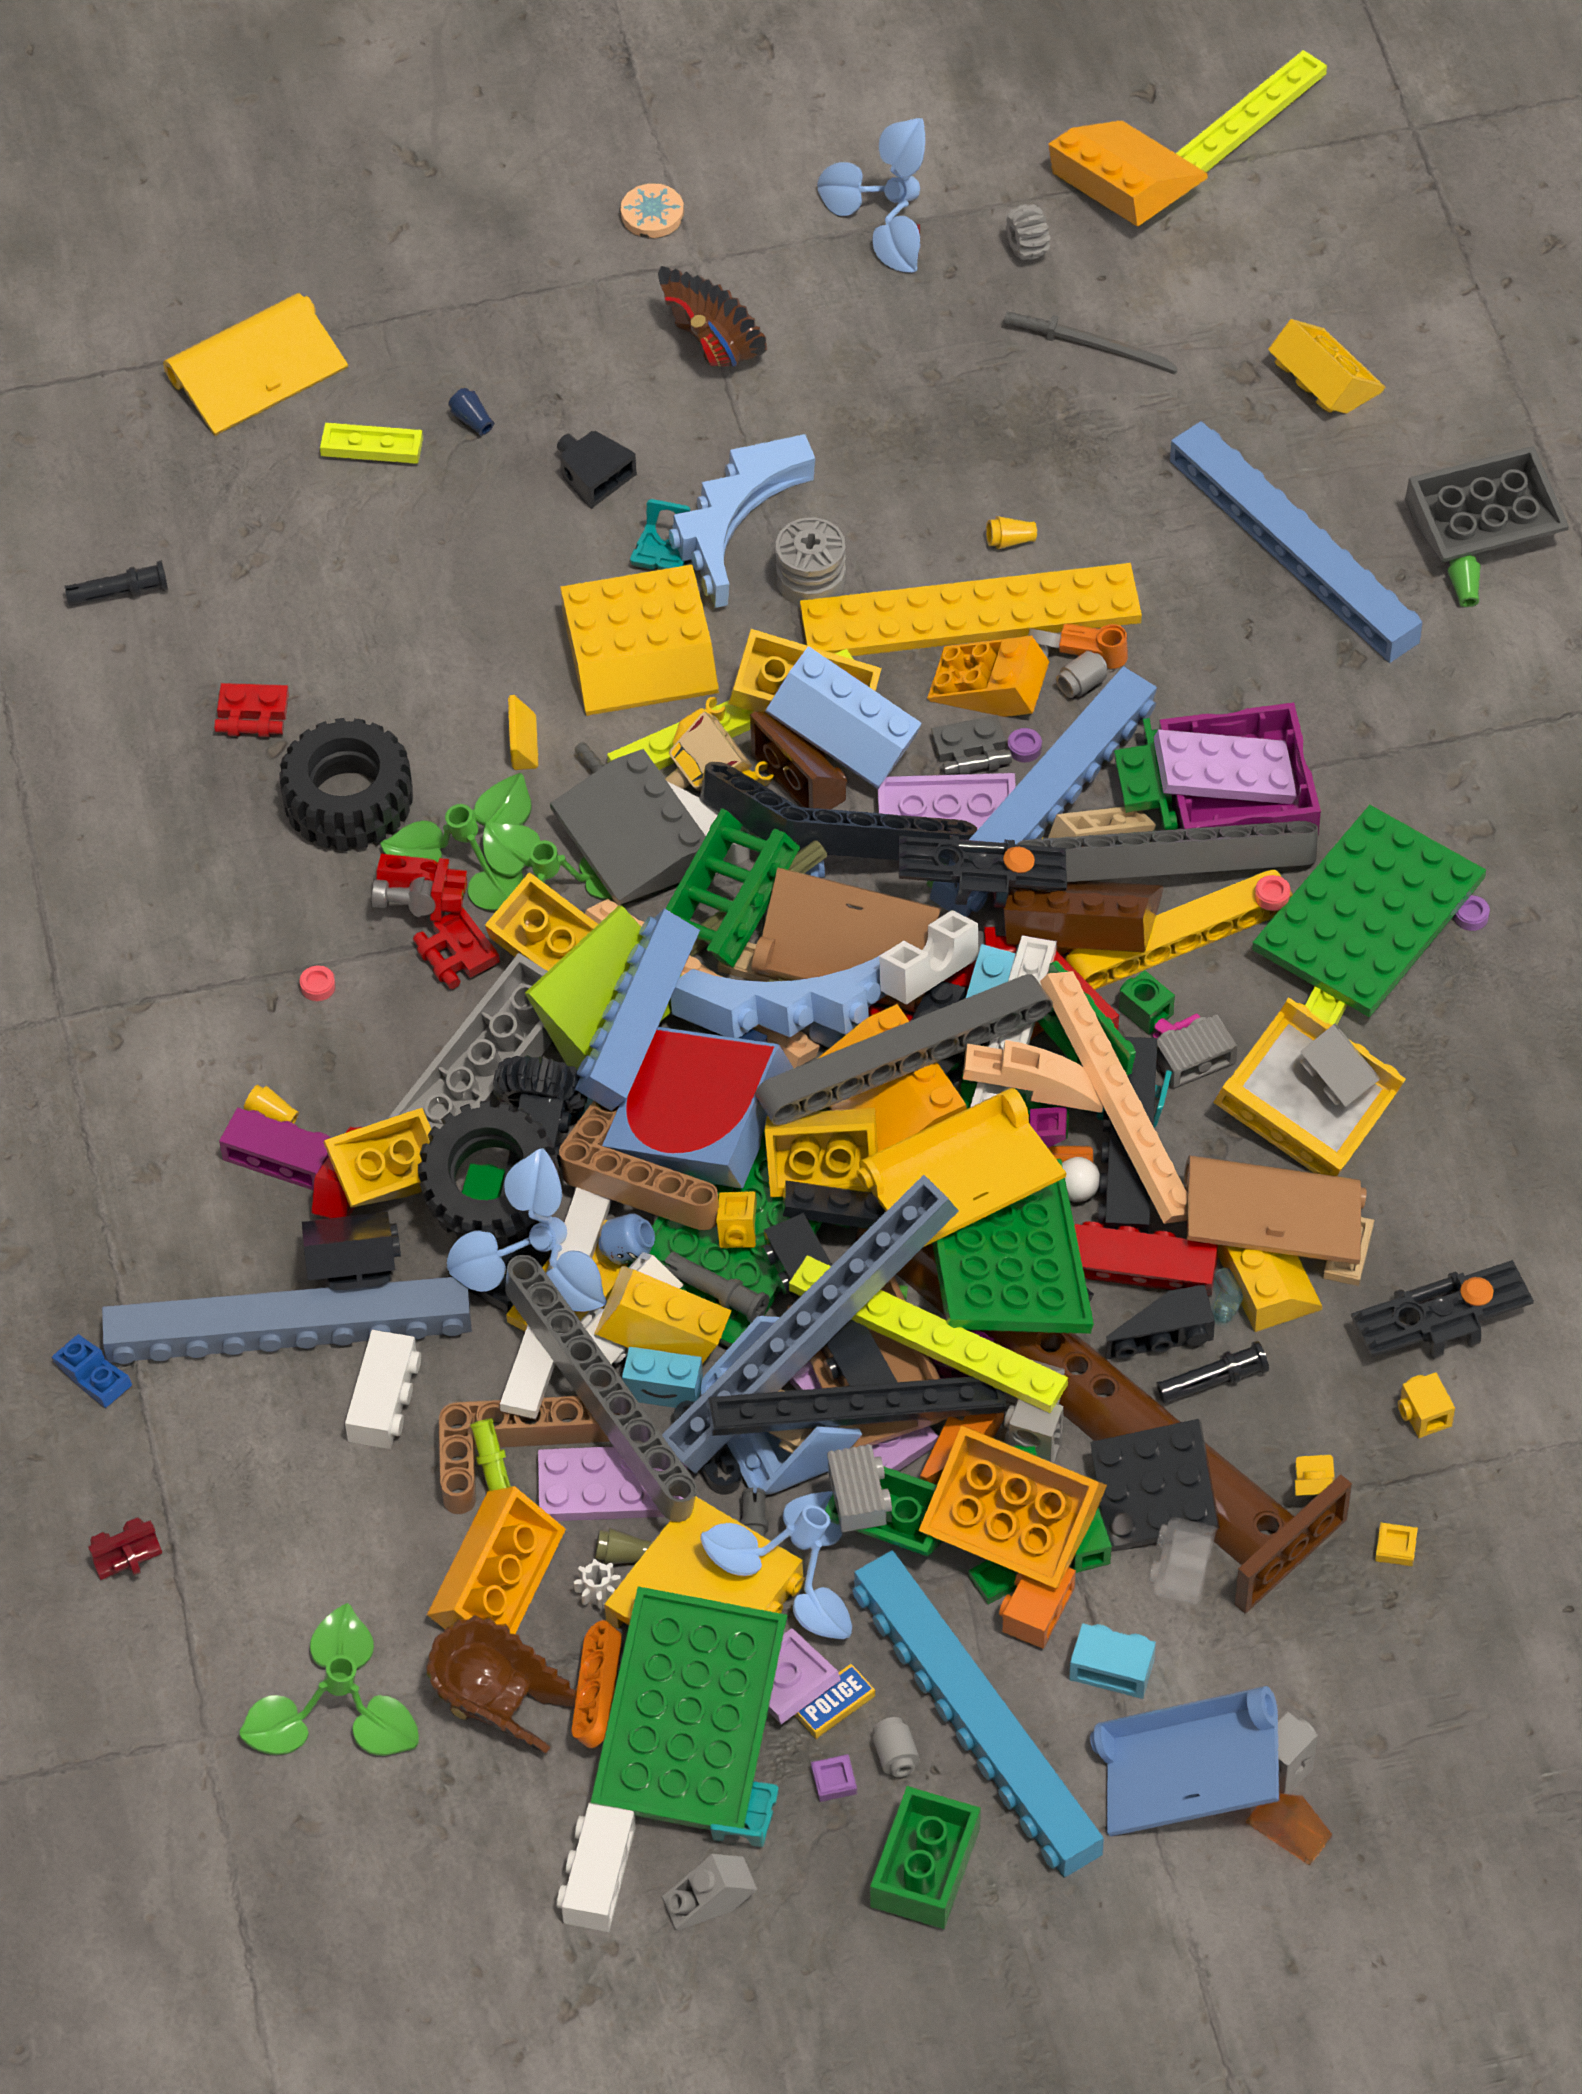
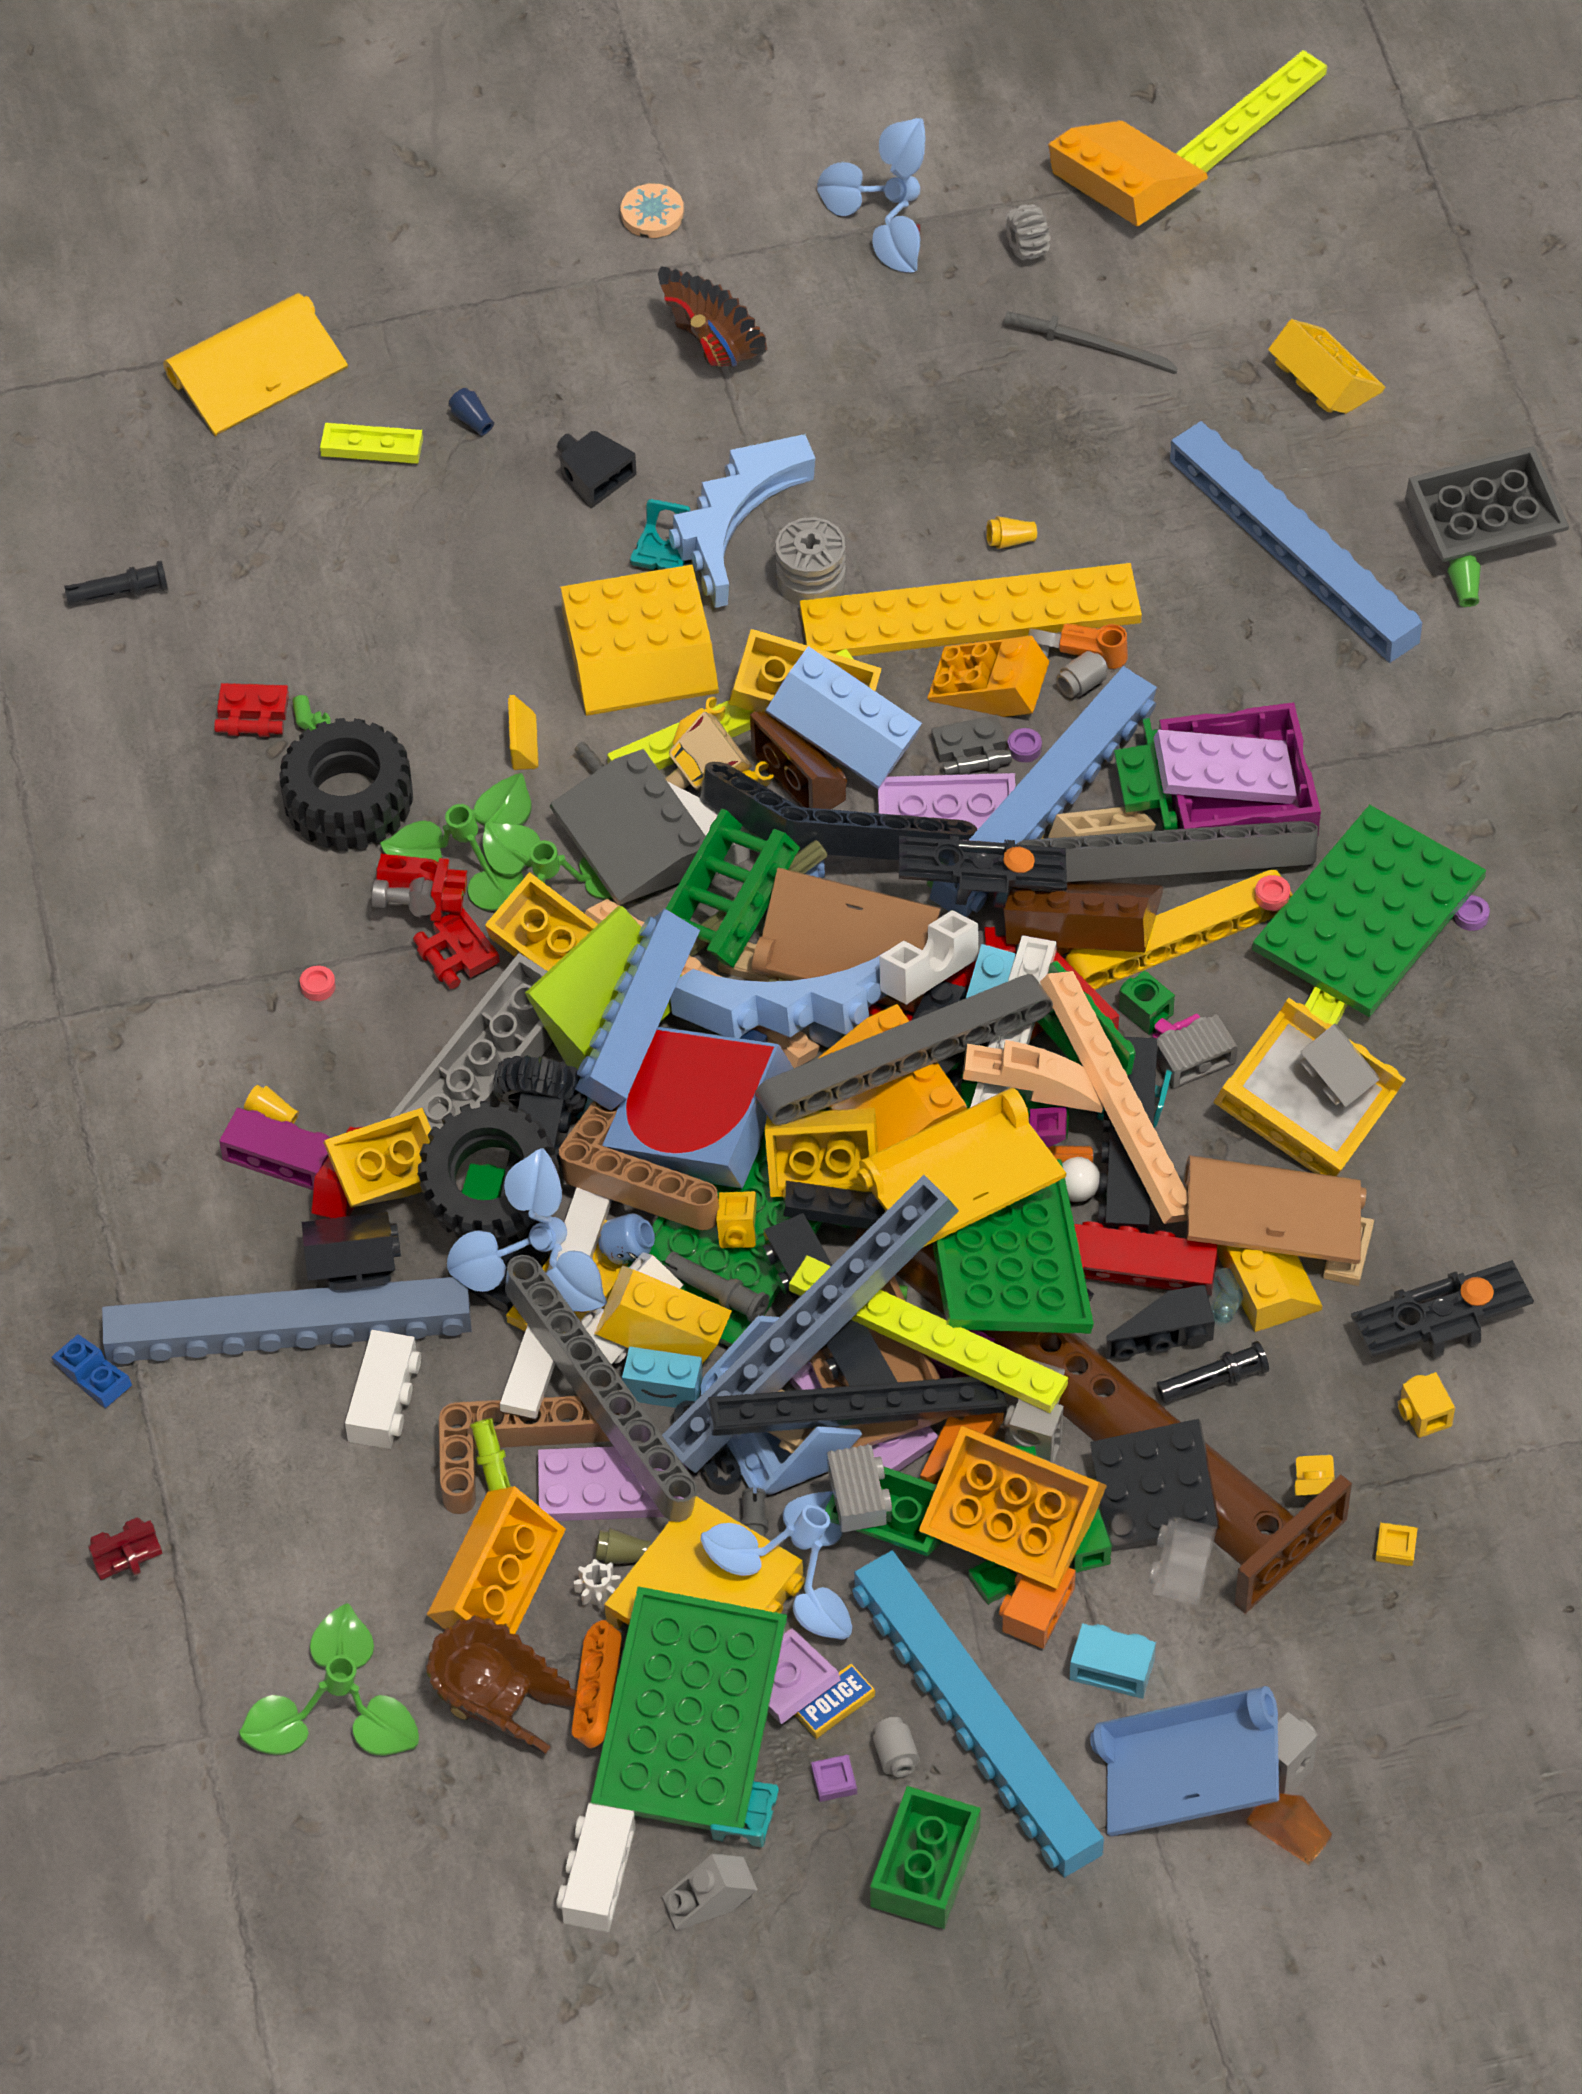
none -> bright green arm [292,695,331,731]

